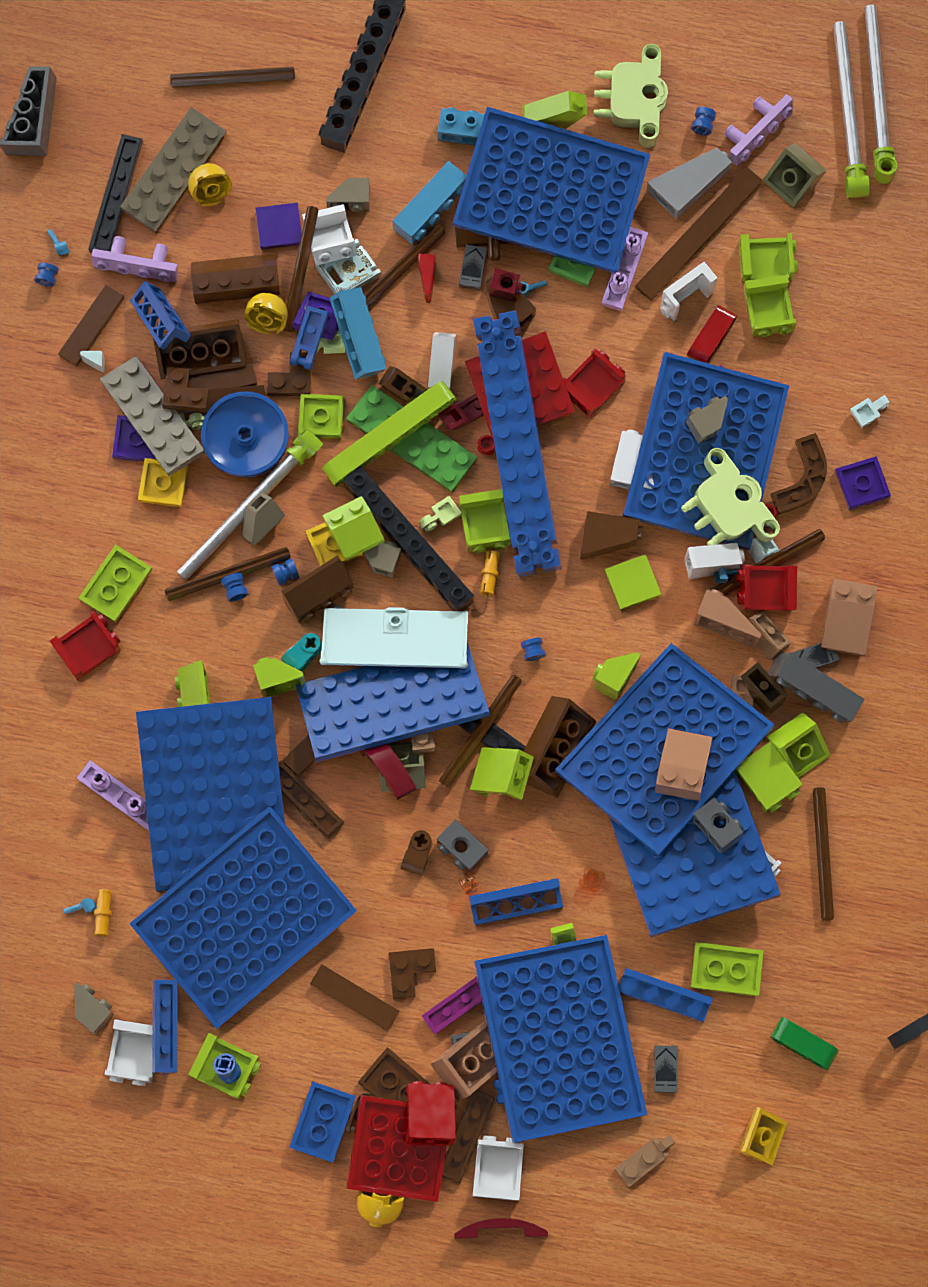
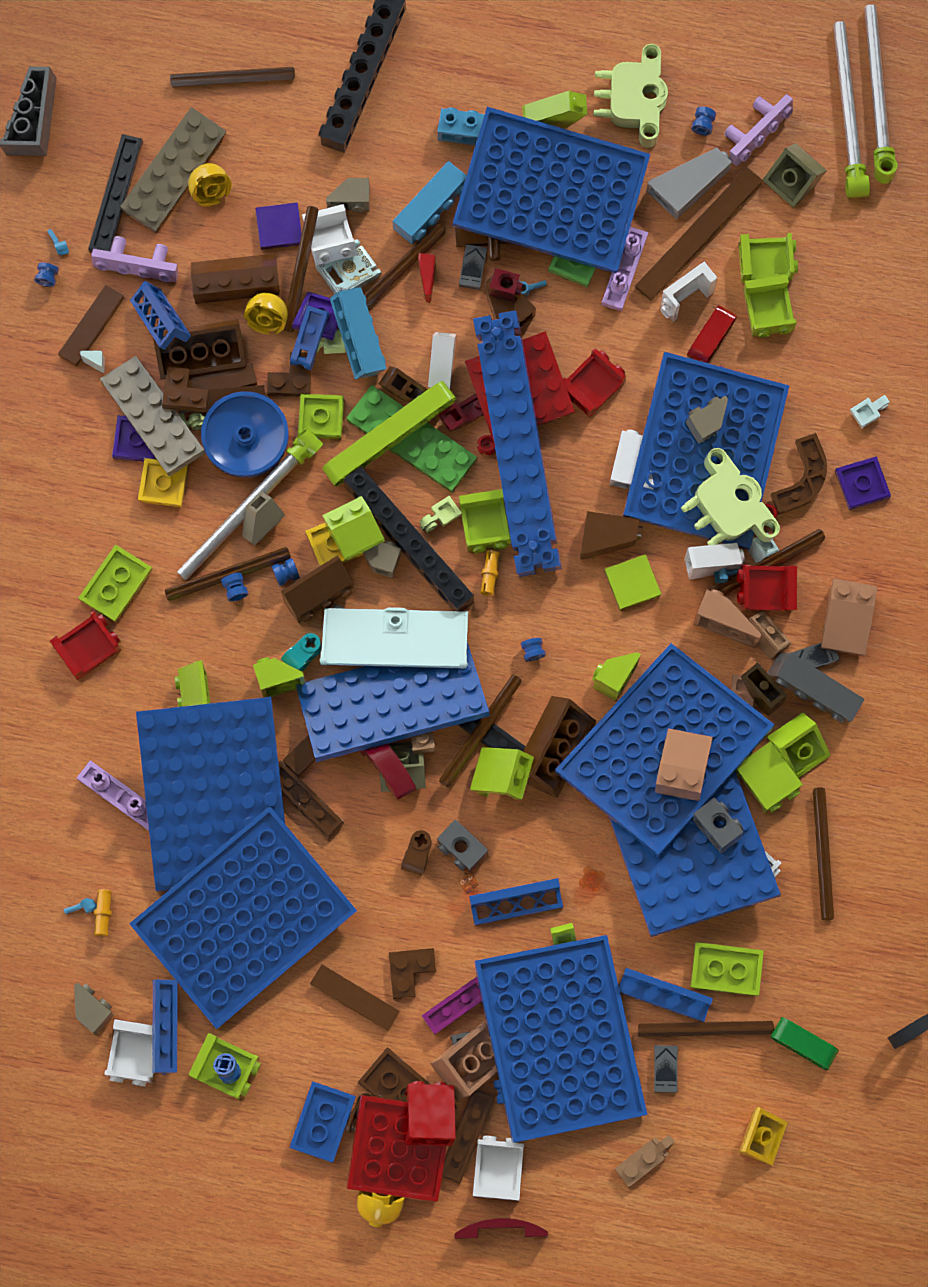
none -> reddish brown axle [638,1021,774,1037]

